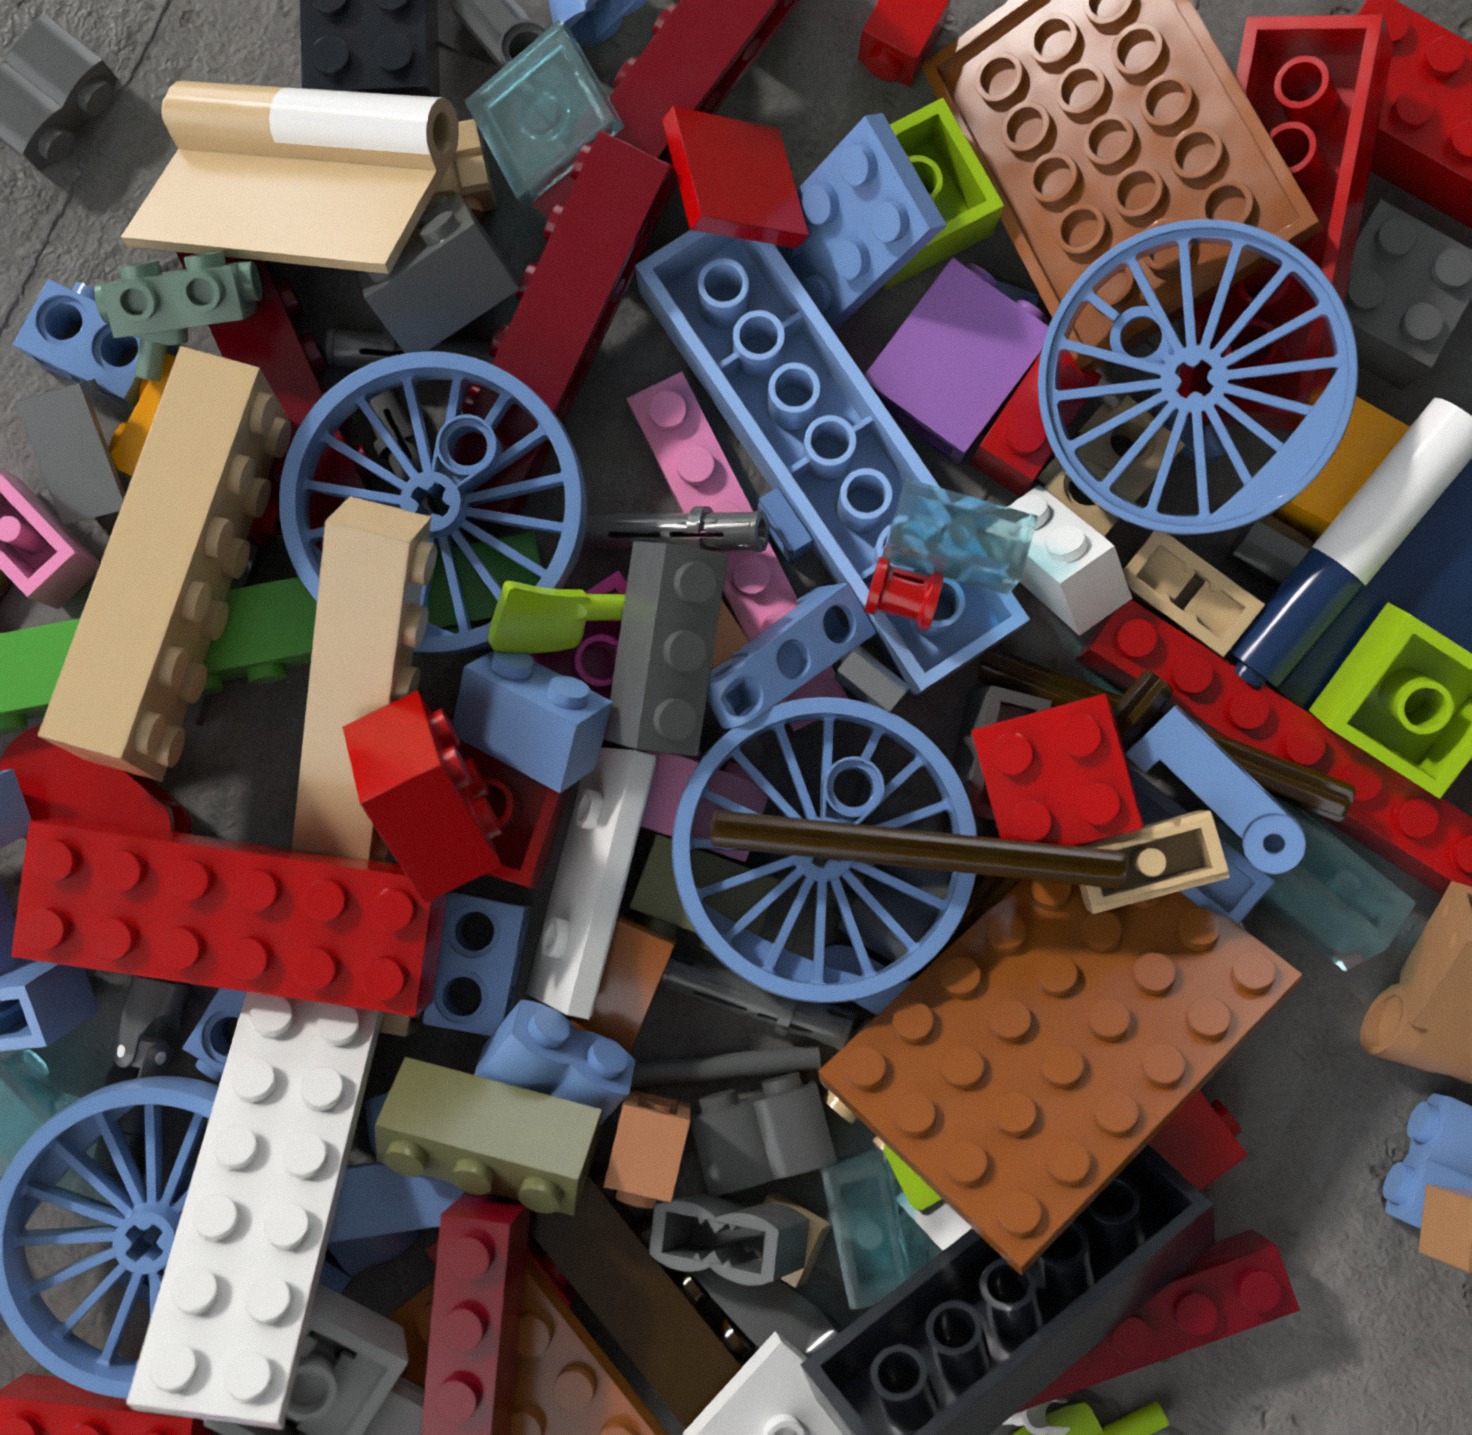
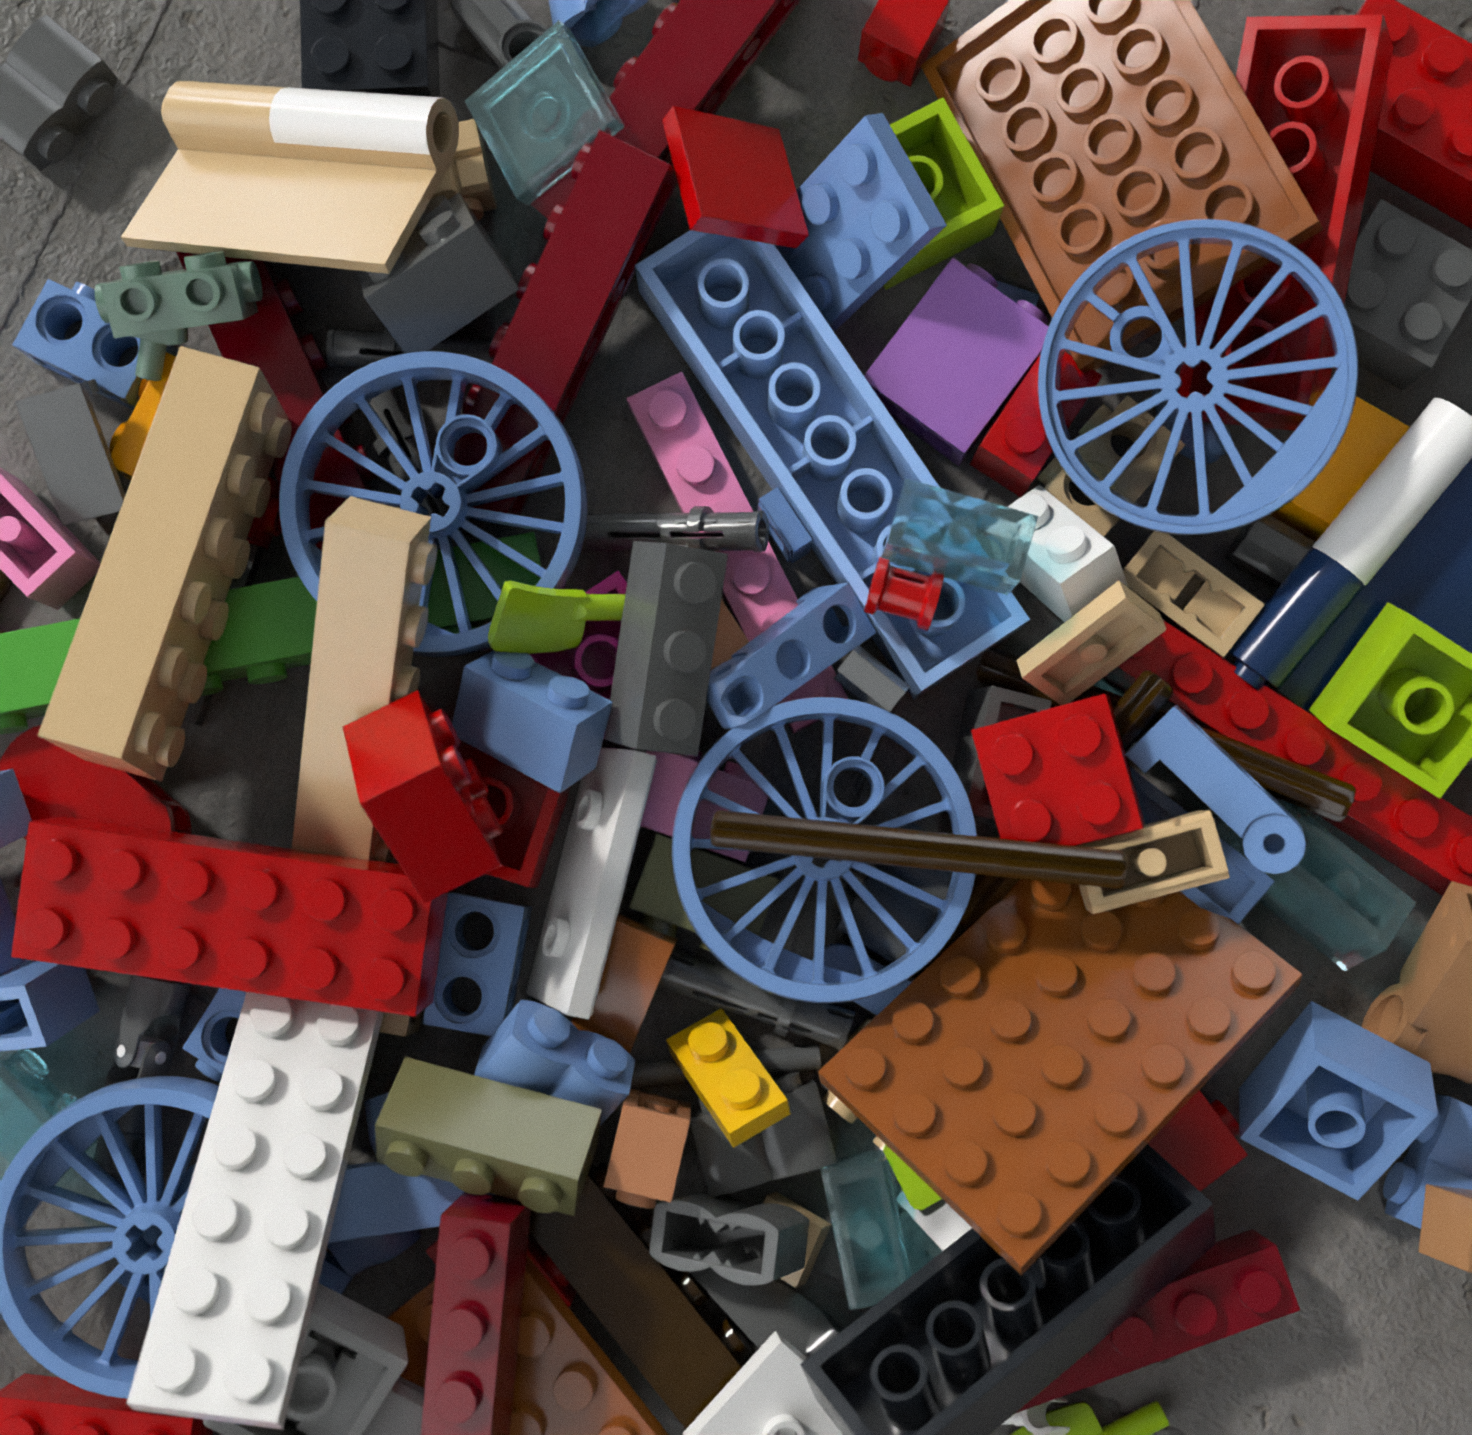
none -> yellow plate [666,1009,791,1148]
none -> tan plate [1016,580,1167,705]
none -> medium blue brick [1239,1001,1438,1201]

